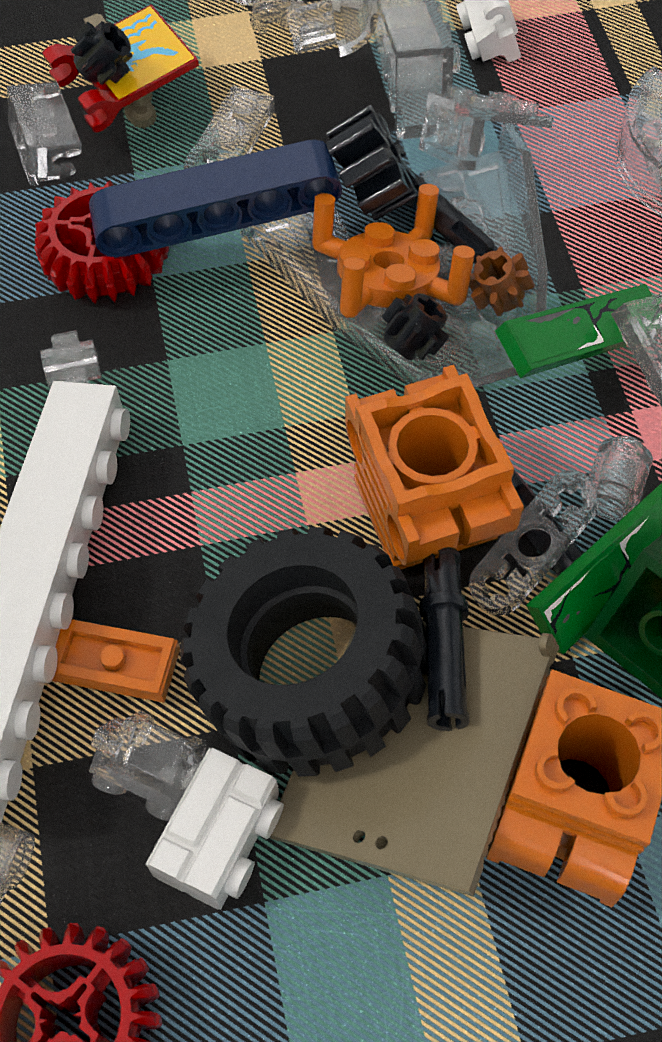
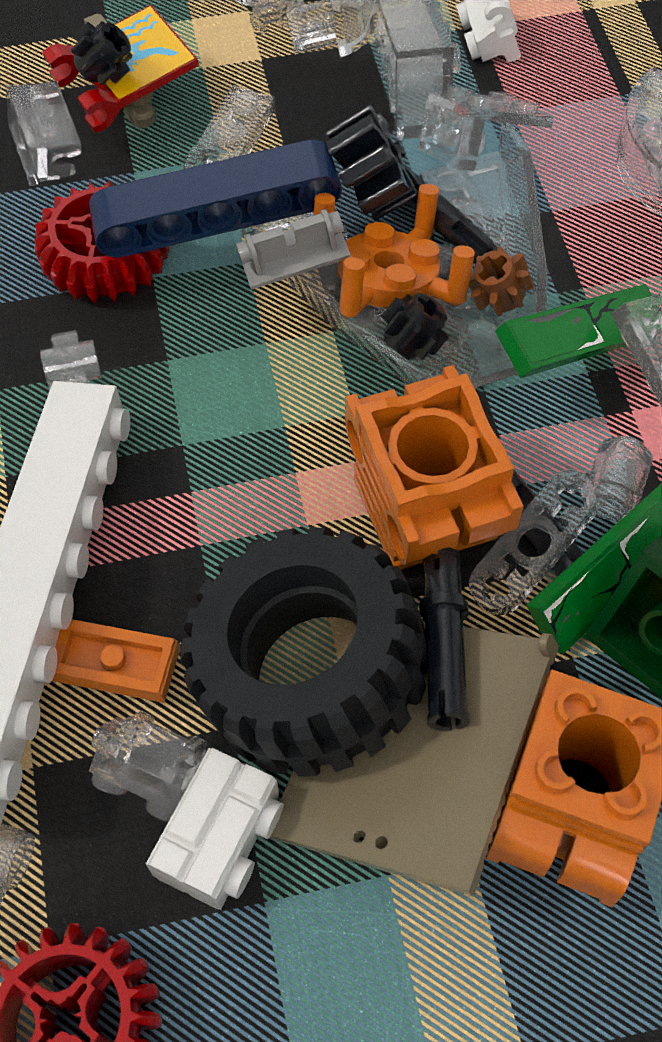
none -> light grey hinge [236,209,351,290]

